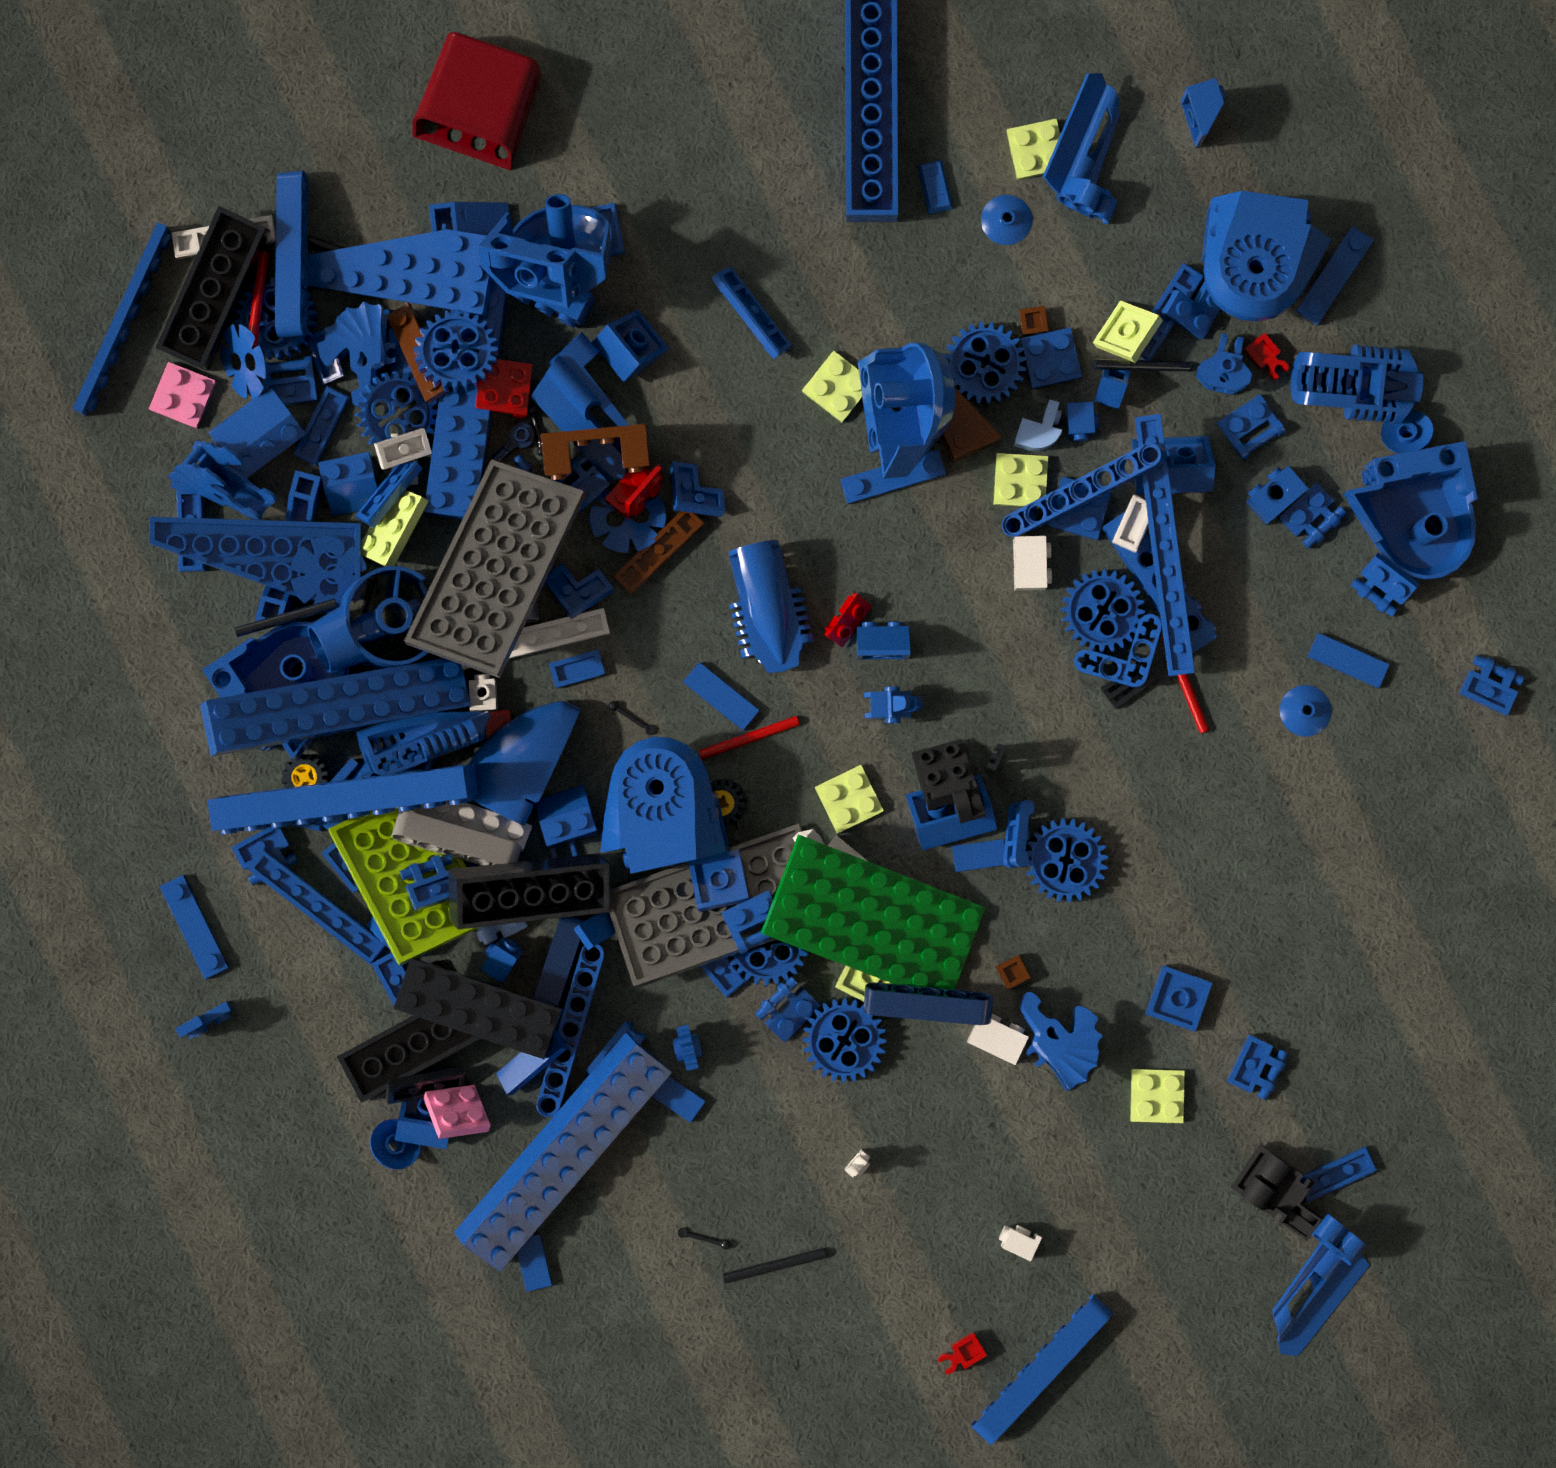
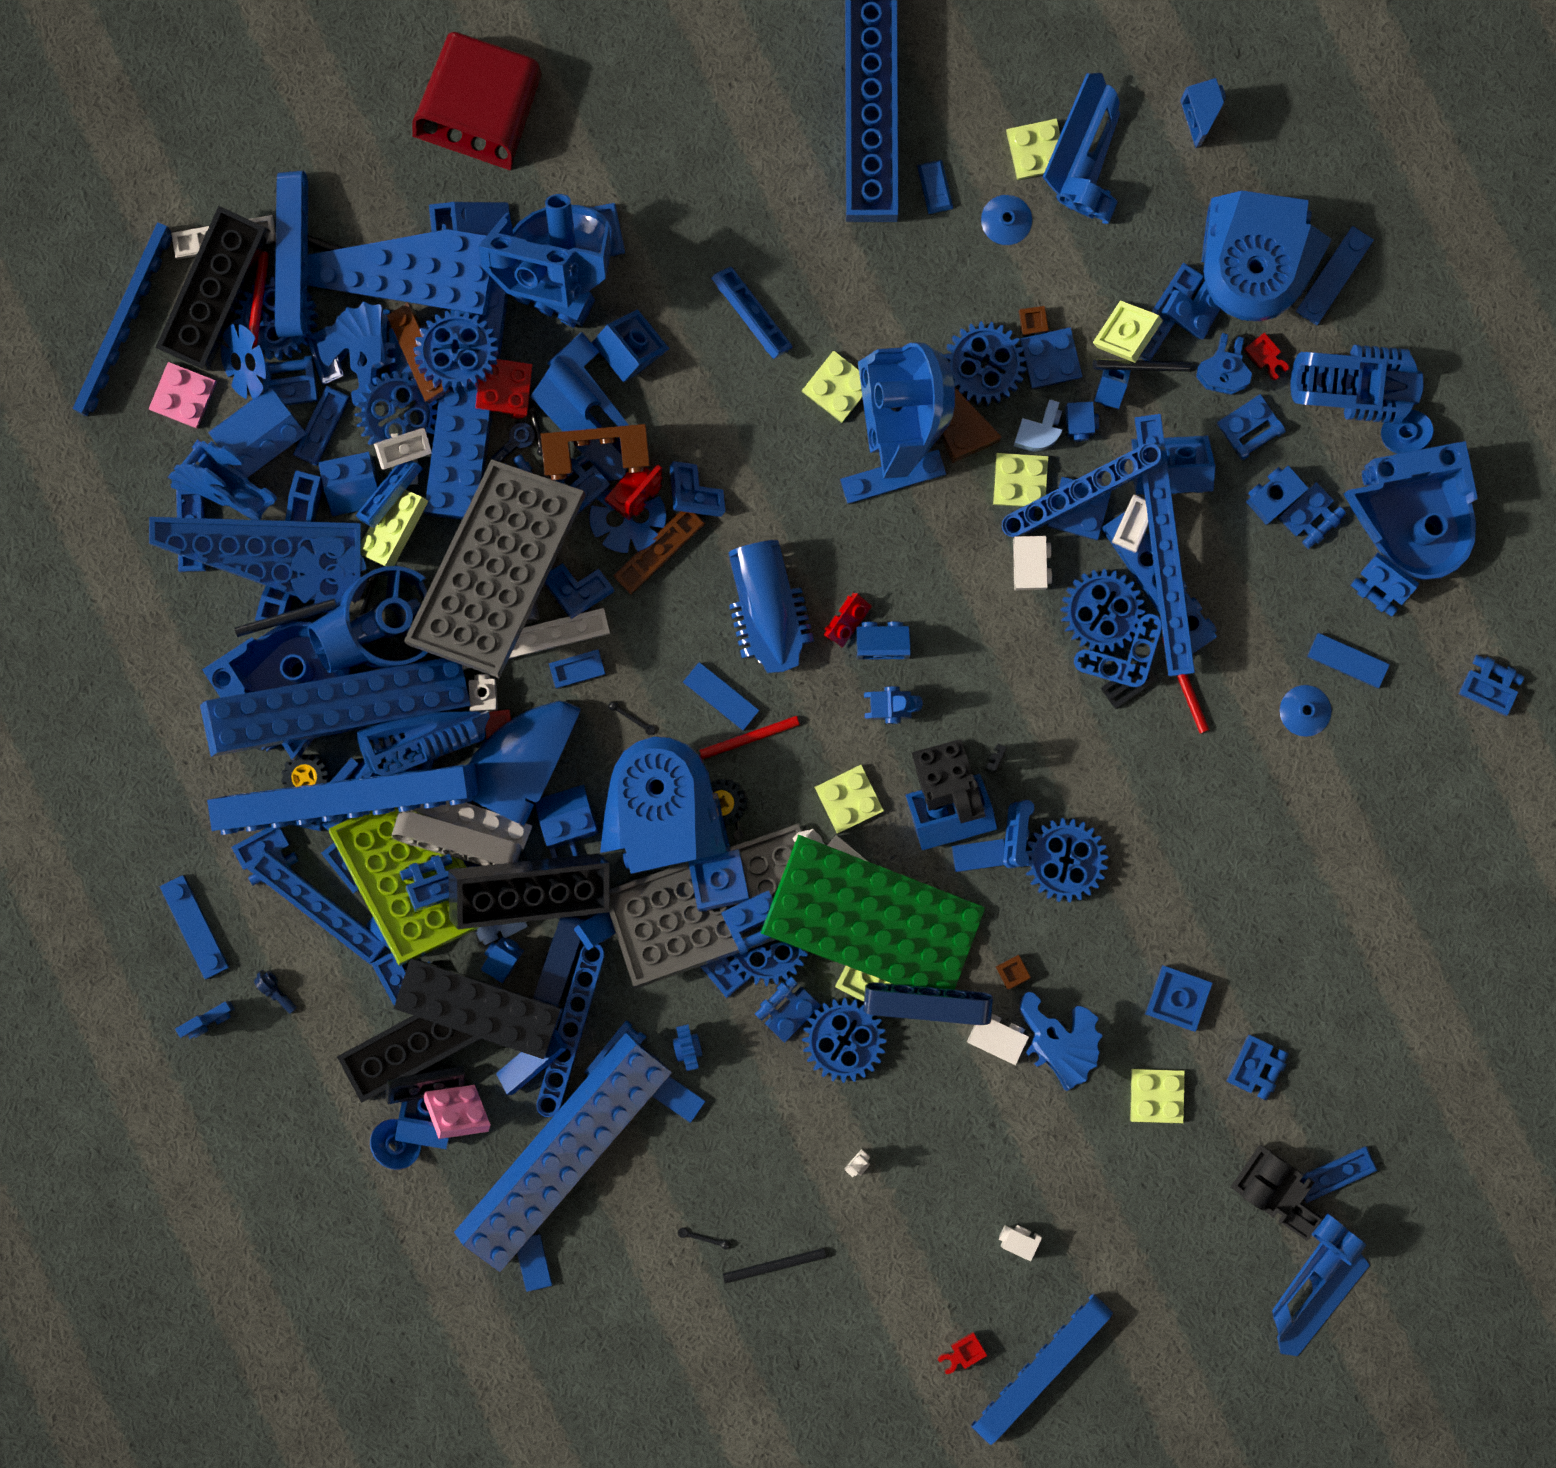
none -> dark blue plate [254,970,297,1014]

